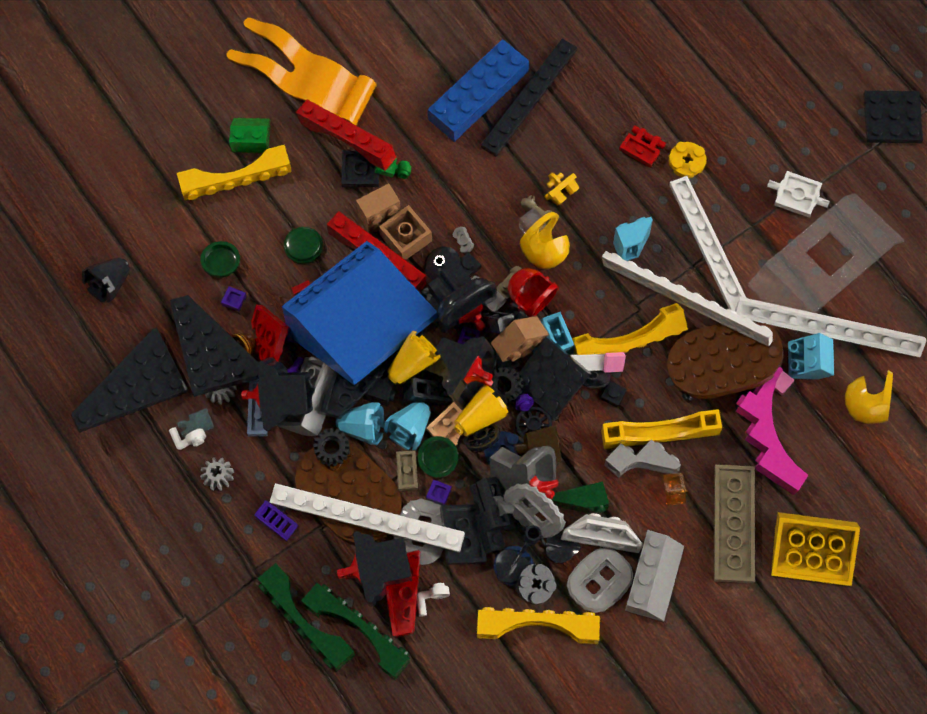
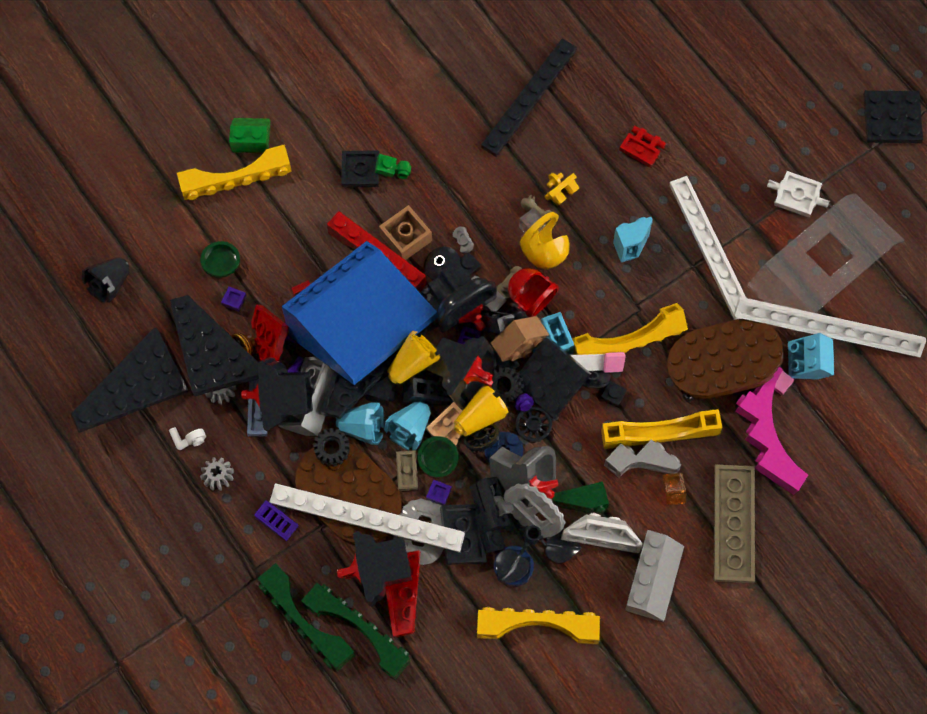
clear light blue plate [177,408,214,437] -> none
light orange flag [227,18,376,125] -> none
dark green piece [284,227,323,264] -> none
red arch [296,99,397,171] -> none
medium nougat brick [356,184,401,233] -> none
white plate [417,583,450,617] -> none
blue brick [428,39,529,142] -> none
dark brown torso [514,425,562,465] -> none
plate [515,564,556,604] -> none
light grey piece [567,548,634,613] -> none
white plate [602,251,773,347] -> none
yellow plate [669,142,706,178] -> none
yellow slope [771,512,860,586] -> none
yellow piece [845,370,893,424] -> none

